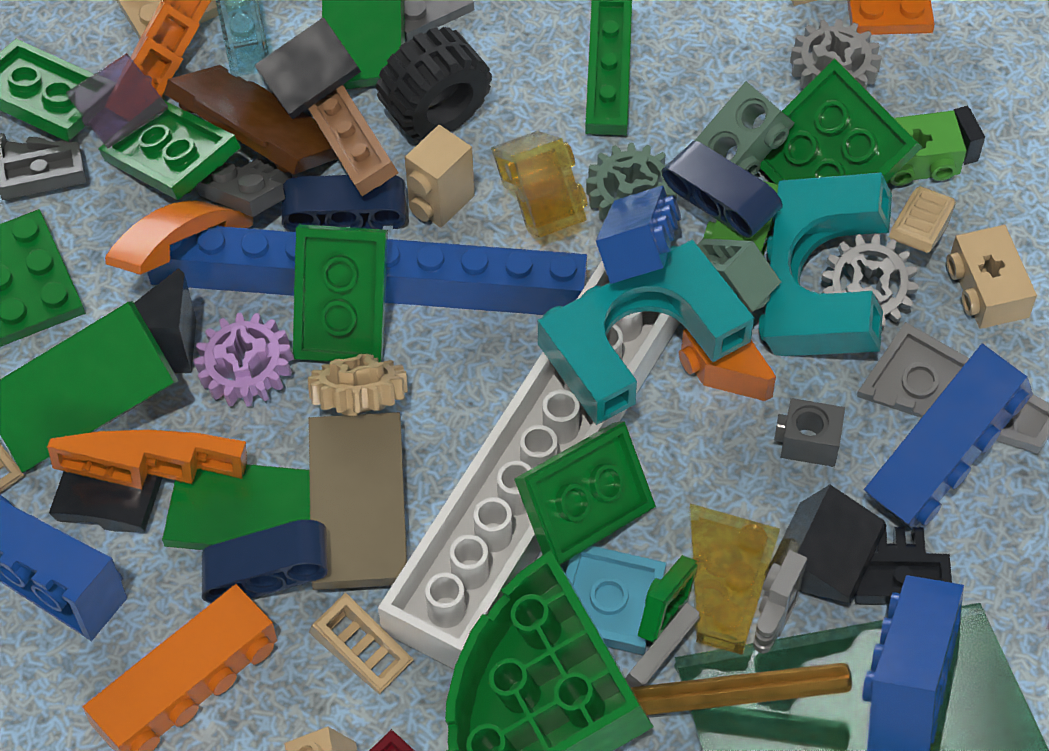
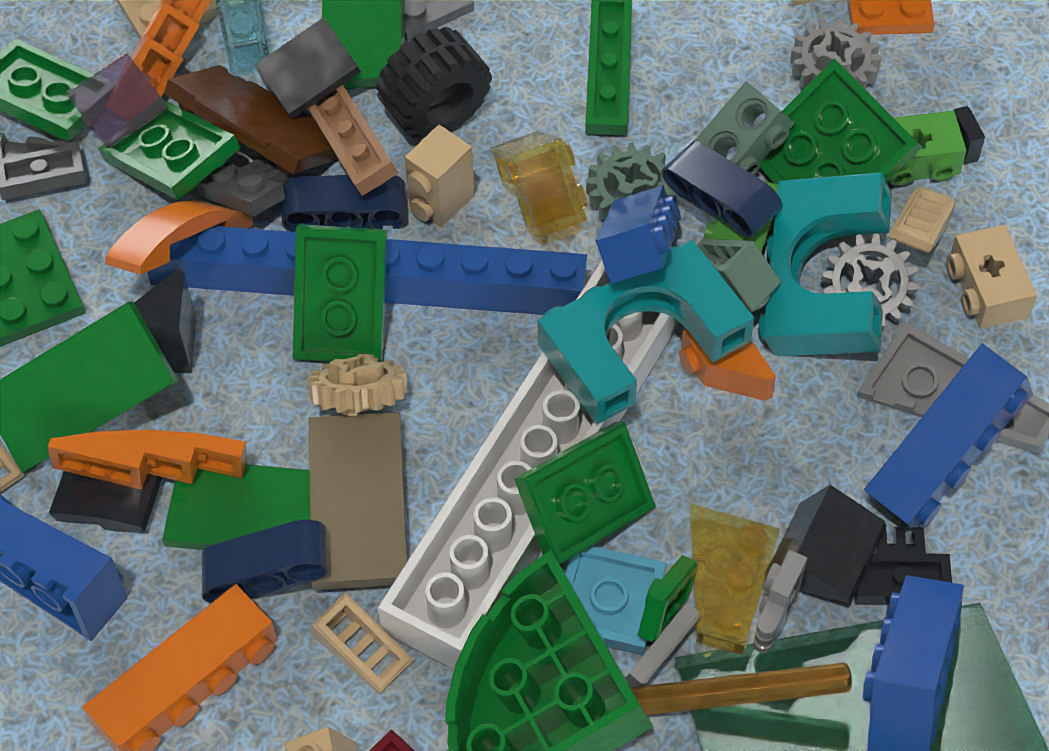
lavender gear [194,313,294,407] -> none
dark grey brick [774,398,845,467] -> none

